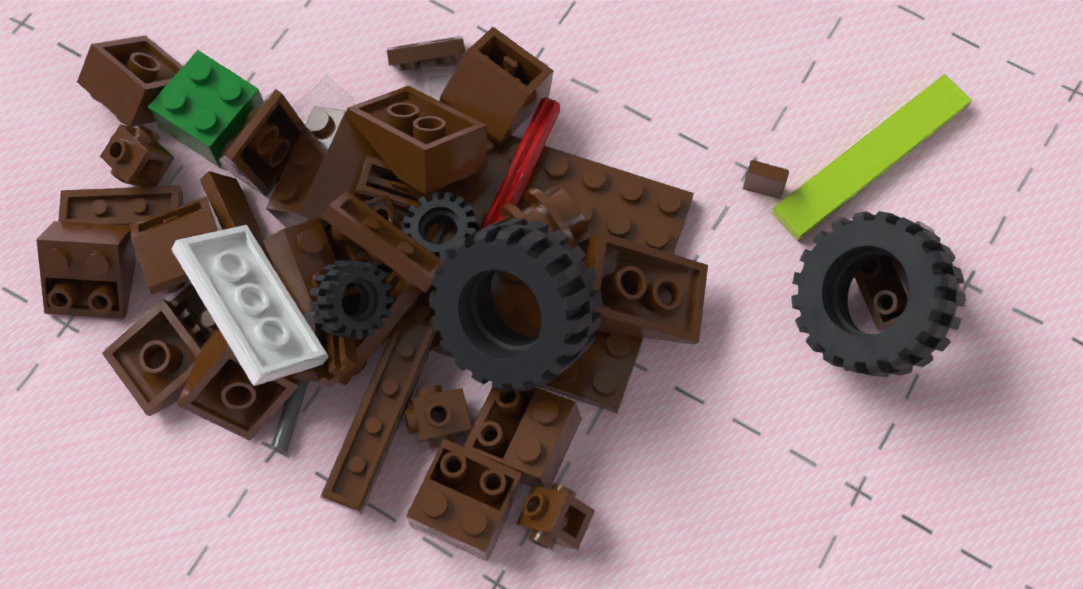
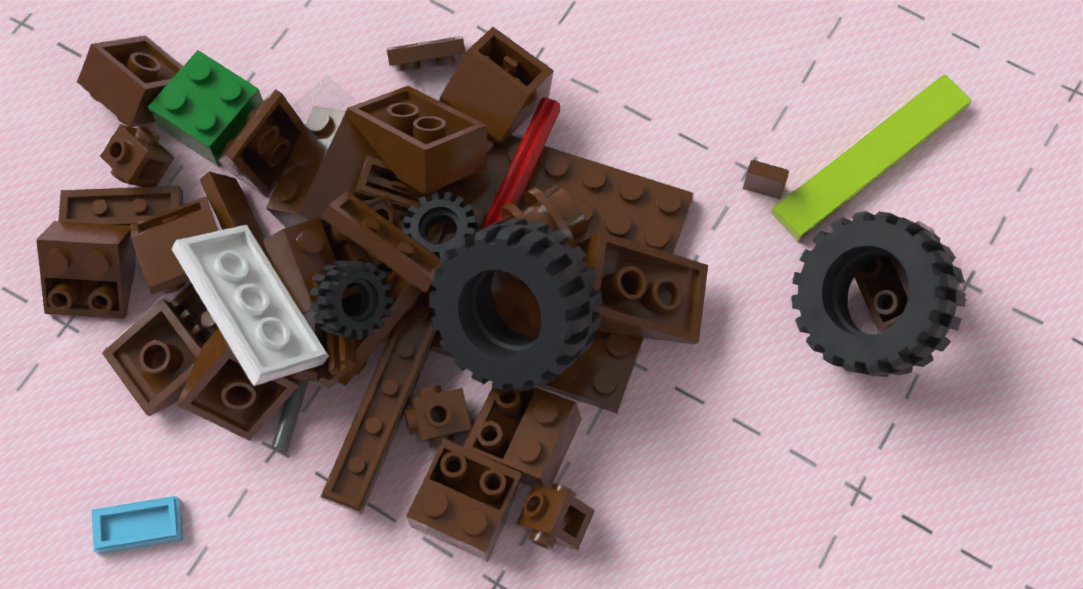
none -> medium azure tile [91,496,183,554]

